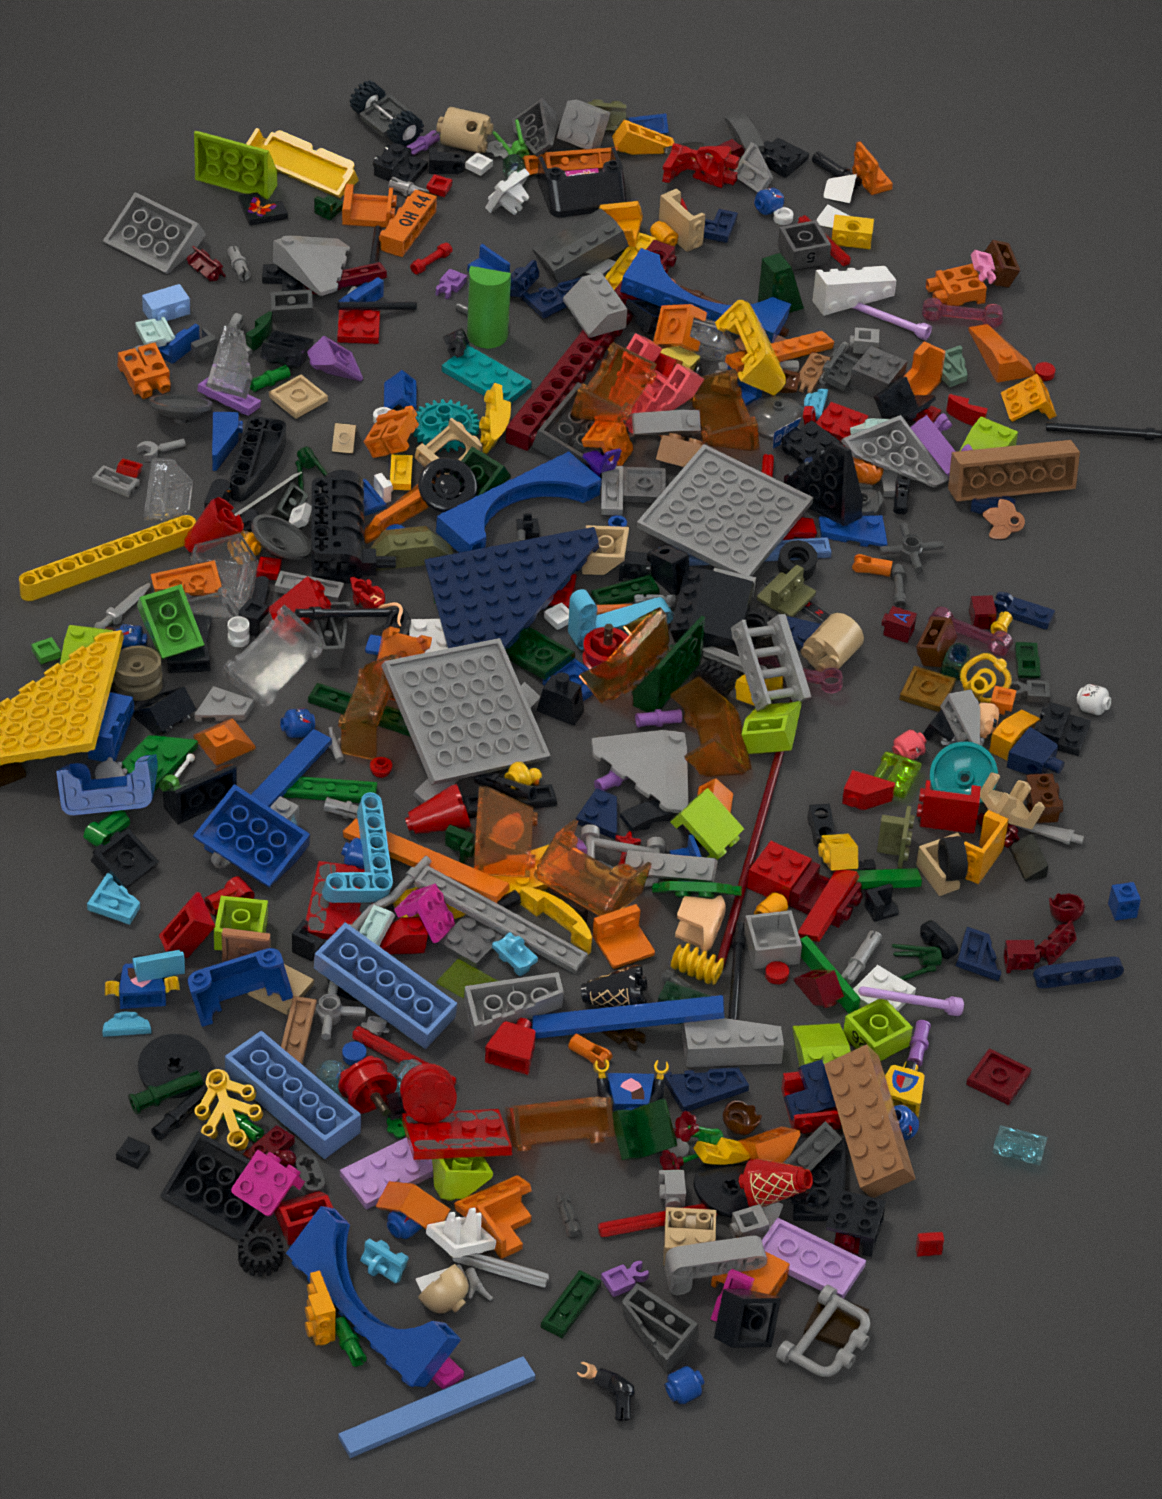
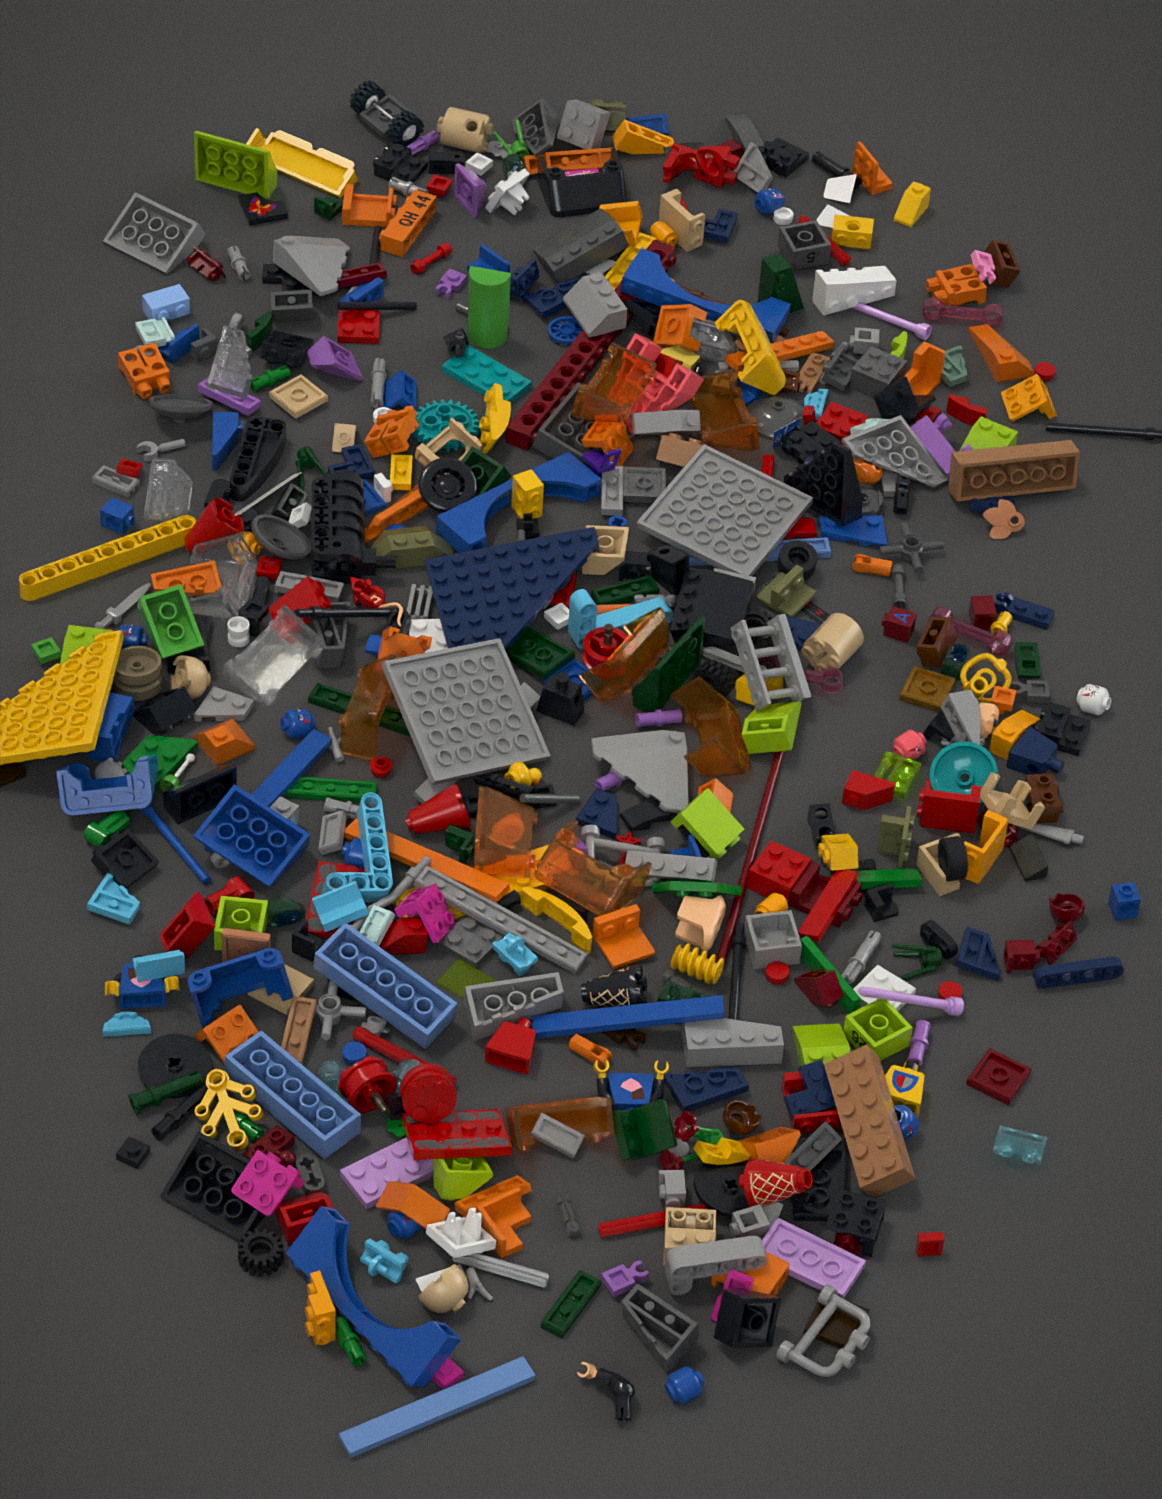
none -> blue brick [100,497,135,535]
none -> blue bar [138,803,211,884]
none -> tan cylinder [170,655,211,700]
none -> orange bracket [193,1004,258,1064]
none -> clear green rock [268,897,306,927]
none -> medium azure panel [312,881,369,932]
none -> light grey tile [318,810,347,855]
none -> dark blue plate [328,444,375,479]
none -> light grey axle [370,358,387,408]
none -> light grey tile [407,584,433,619]
none -> medium lavender slope [454,163,486,218]
none -> yellow brick [511,469,544,519]
none -> dark grey bar [520,794,580,804]
none -> light grey tile [530,1113,585,1158]
none -> blue wheel [548,316,583,347]
none -> lime slope [890,331,907,359]
none -> yellow slope [893,181,931,228]
none -> red tile [938,981,962,1000]

